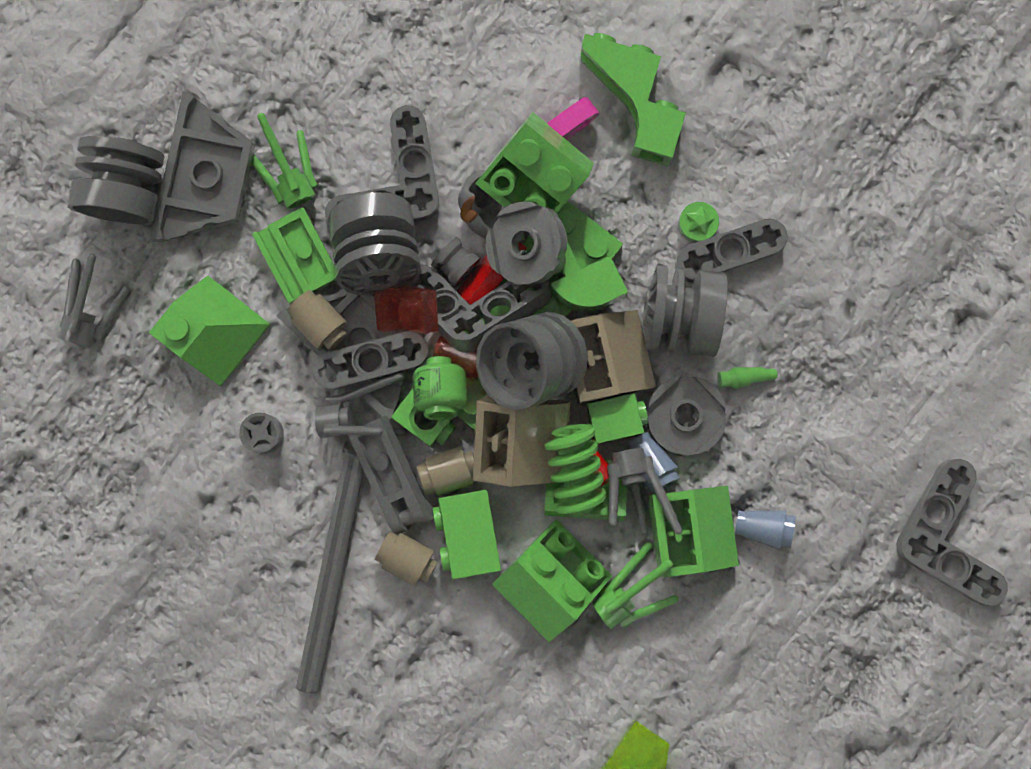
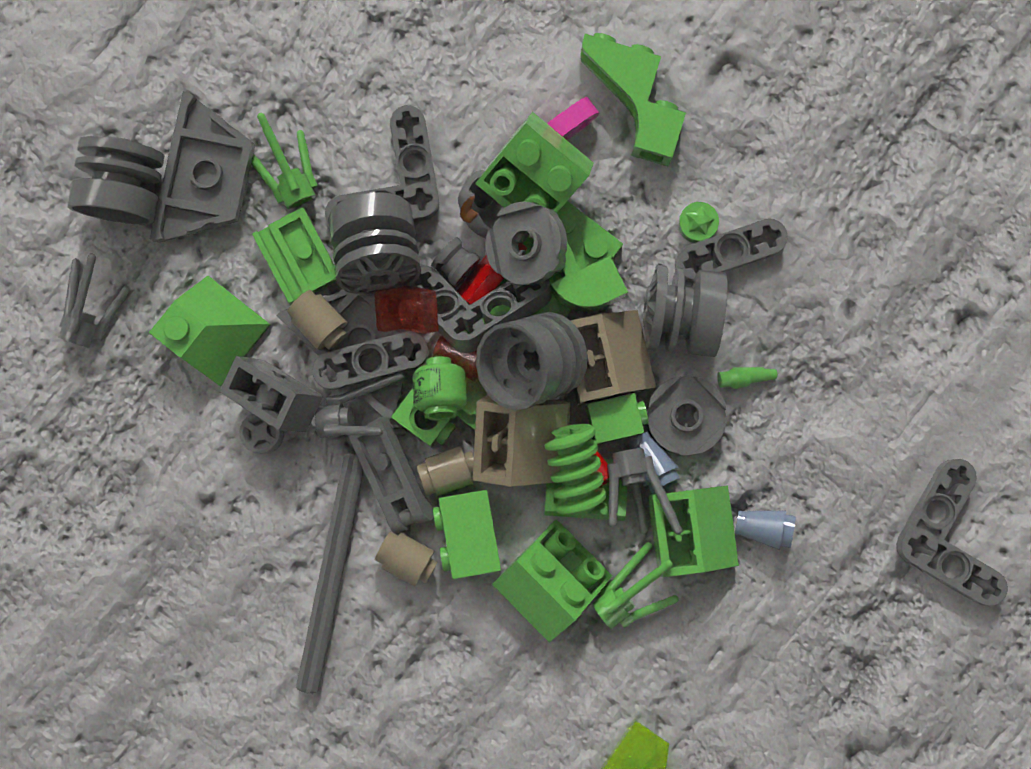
none -> dark grey brick [220,356,323,432]

